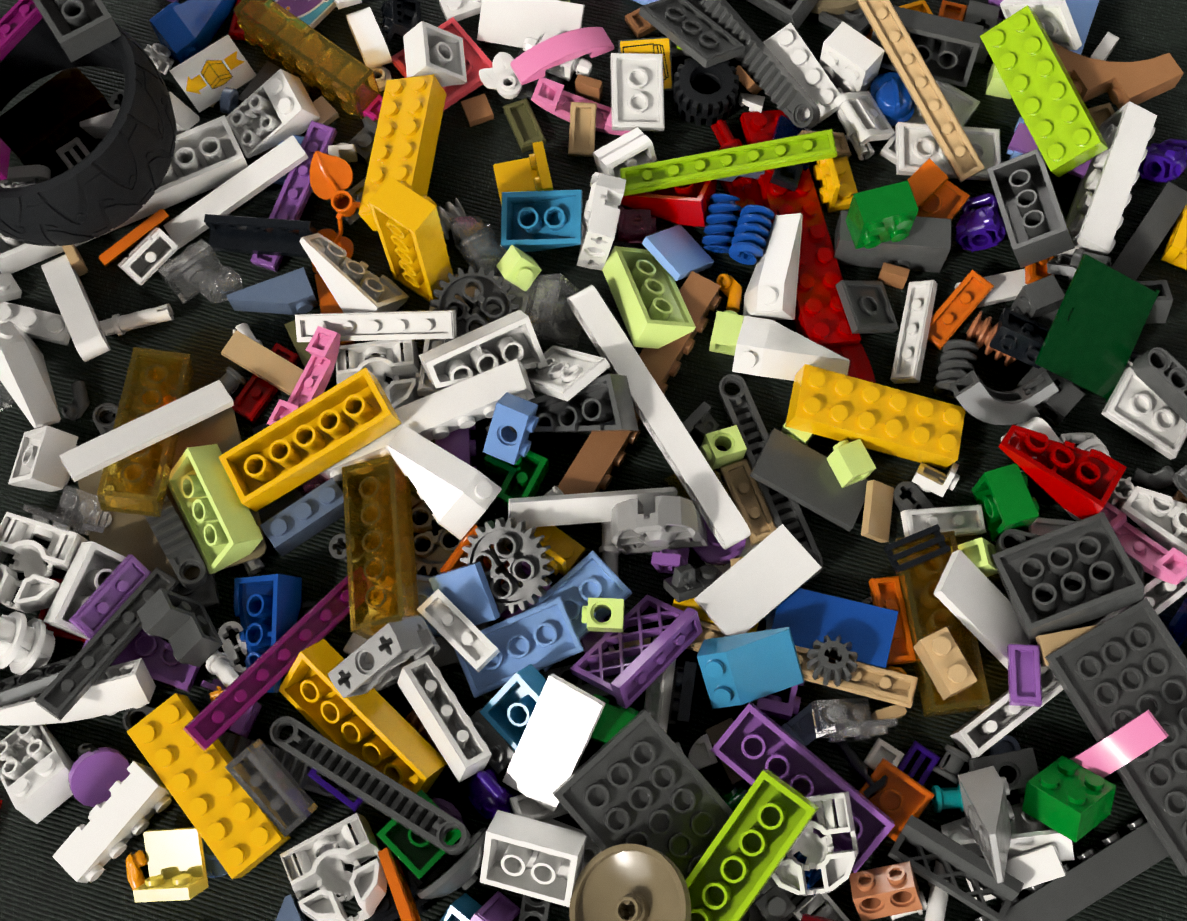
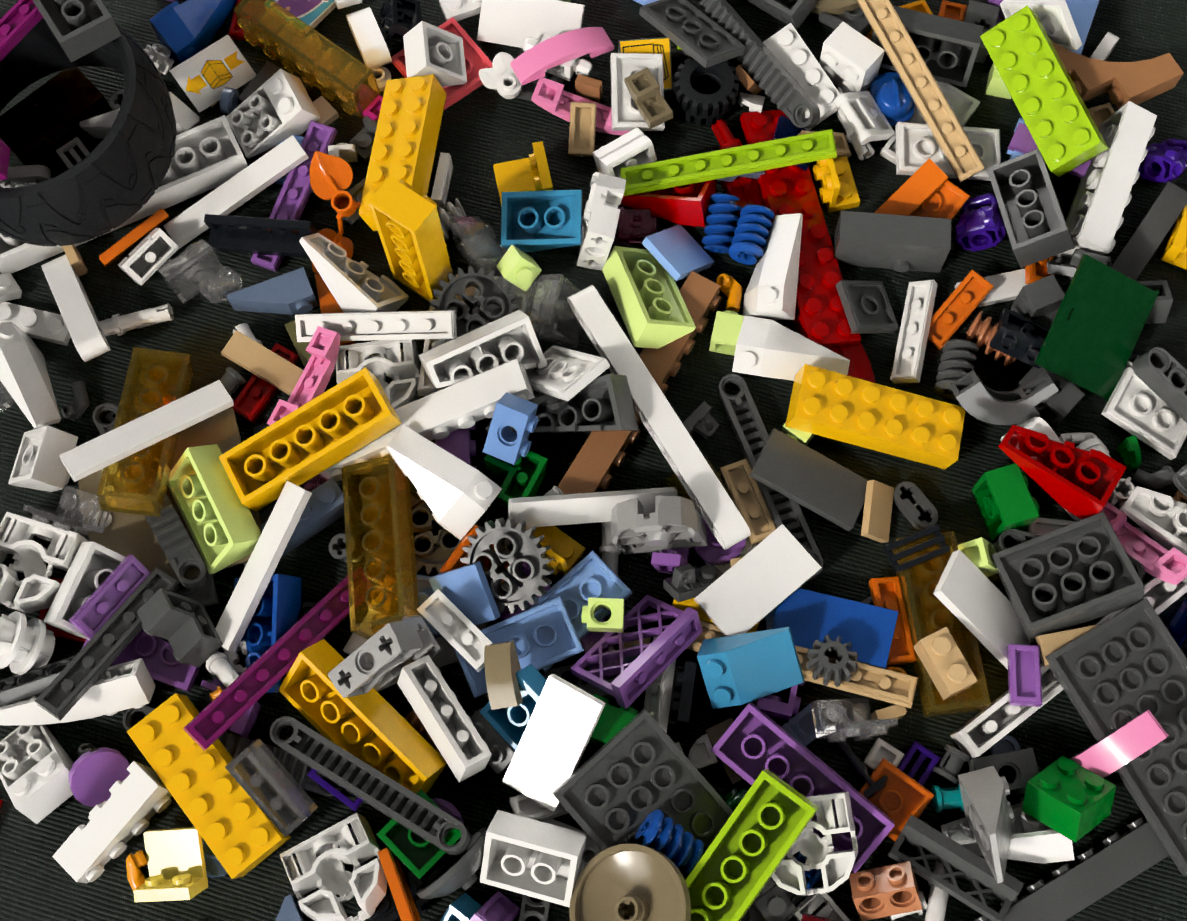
medium nougat tile [461,93,494,127] -> none
dark purple piece [467,767,518,820] -> none
olive tile [503,98,546,153] -> none
medium nougat tile [625,8,657,39] -> none
yellowish green brick [700,425,747,470] -> none
black tile [770,164,804,192] -> none
yellowish green brick [827,439,876,488] -> none
green brick [845,180,919,249] -> none
medium nougat tile [877,262,910,289] -> none
white tile [900,504,986,539] -> none
white bracket [912,462,960,497] -> none
white tile [966,843,1066,901] -> none
none -> white tile [215,481,312,652]
none -> white tile [431,152,453,210]
none -> dark tan slope [484,640,523,710]
none -> dark tan slope [624,68,673,129]
none -> blue piece [634,809,704,878]
none -> green tile [1117,435,1141,472]

